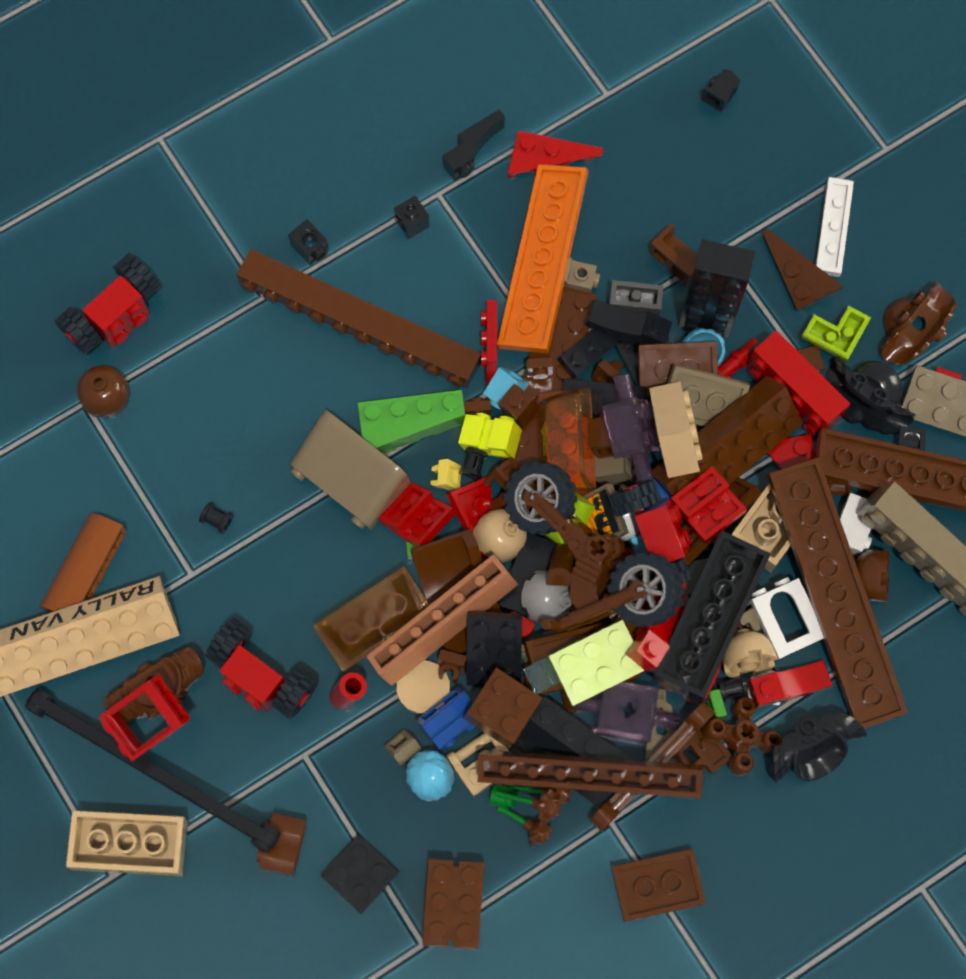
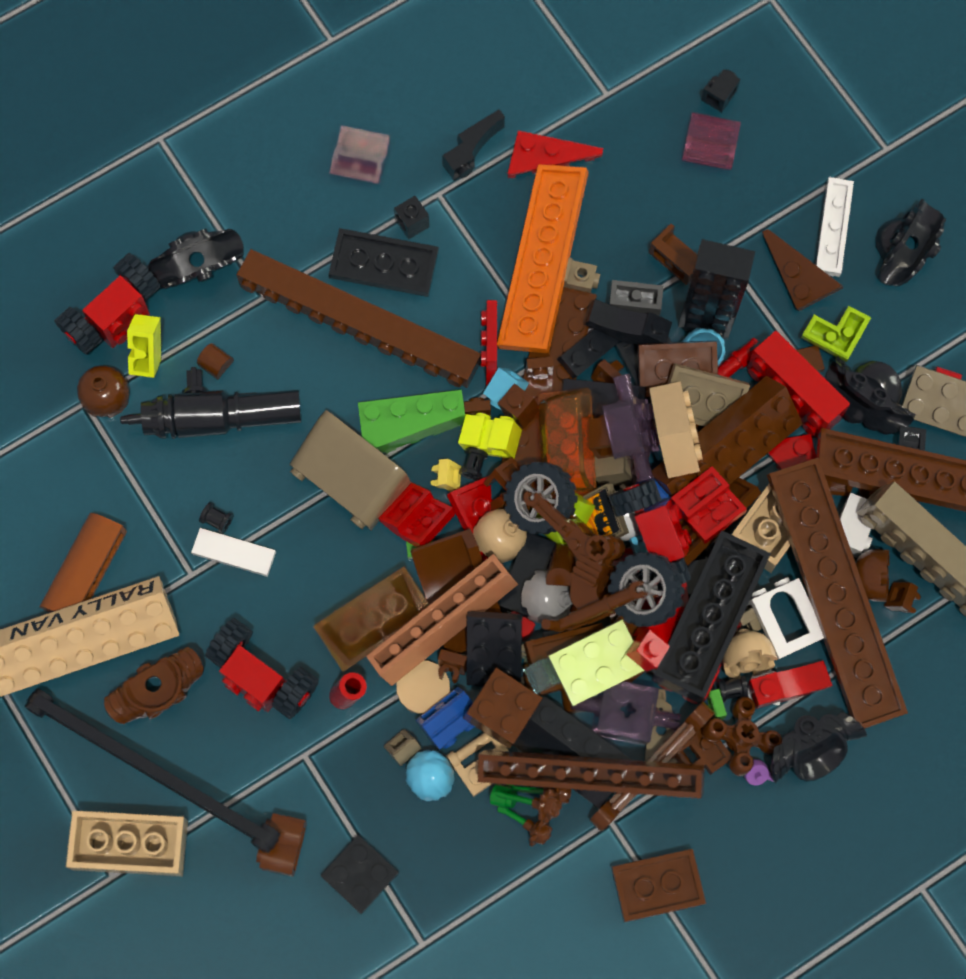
red window [99,673,191,762] -> none
black brick [288,219,329,265] -> none
reddish brown piece [422,859,484,950] -> none
reddish brown piece [879,281,957,365] -> none
none -> black piece [120,367,301,439]
none -> neon yellow brick [127,314,161,378]
none -> black piece [148,228,244,289]
none -> white tile [191,528,276,577]
none -> reddish brown brick [197,343,234,380]
none -> black plate [328,228,439,297]
none -> slope [330,126,391,184]
none -> clear pink slope [682,112,741,170]
none -> medium lavender piece [744,760,774,785]
none -> black piece [876,198,946,286]
none -> reddish brown tile [885,582,921,613]

